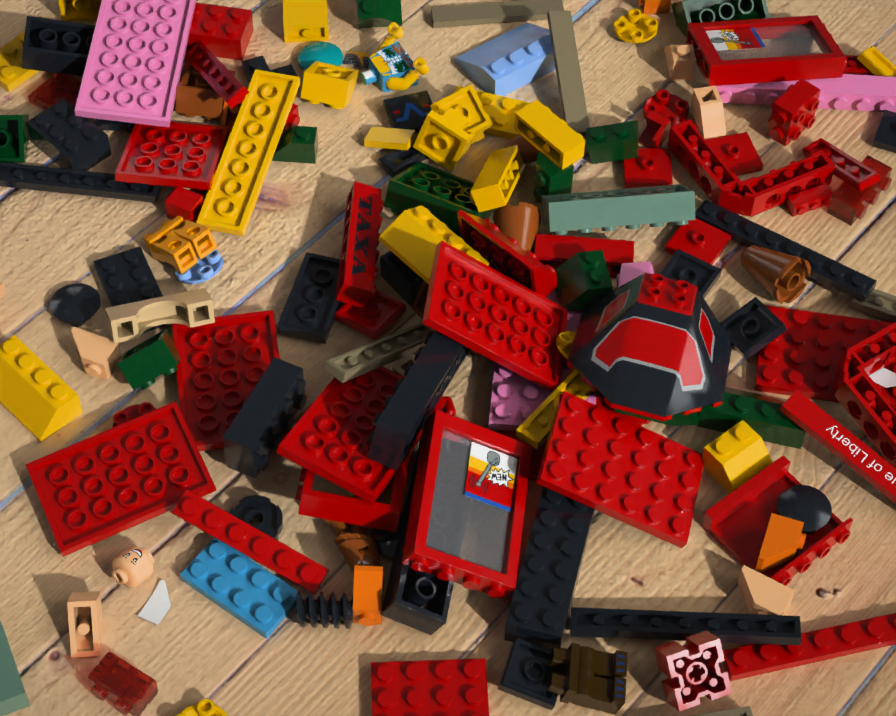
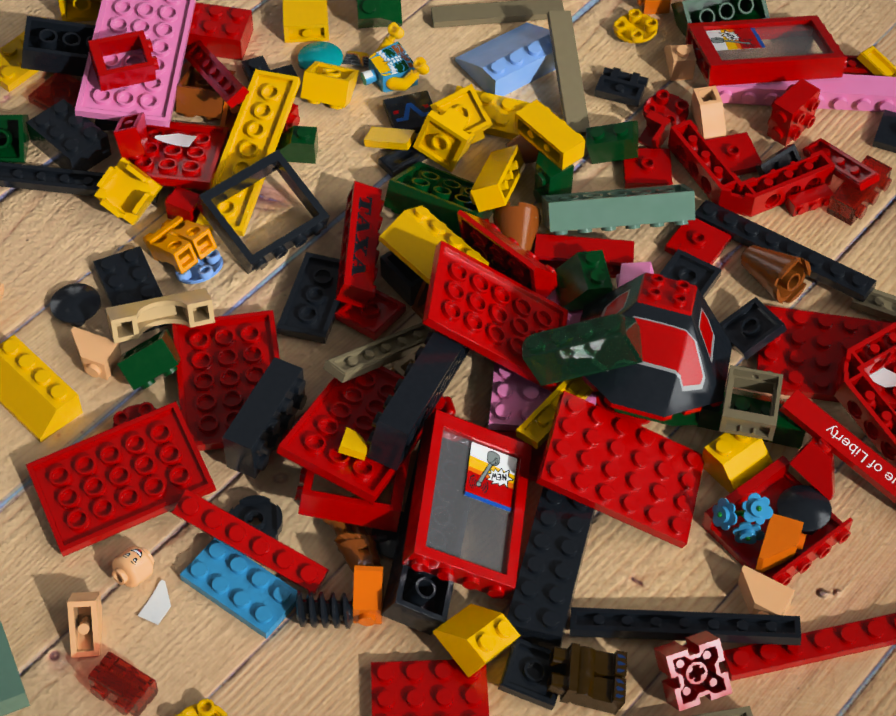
none -> red window [88,30,159,91]
none -> yellow panel [94,157,163,225]
none -> red slope [113,112,149,160]
none -> white sticker [154,133,197,147]
none -> black window [197,150,330,274]
none -> yellow tile [338,427,367,461]
none -> yellow slope [433,604,521,678]
none -> clear green windscreen [522,314,643,386]
none -> black plate [594,67,649,107]
none -> dark azure plant [712,493,773,544]
none -> dark tan window [719,365,783,441]
none -> black plate [755,144,801,176]
none -> red slope [789,436,835,501]

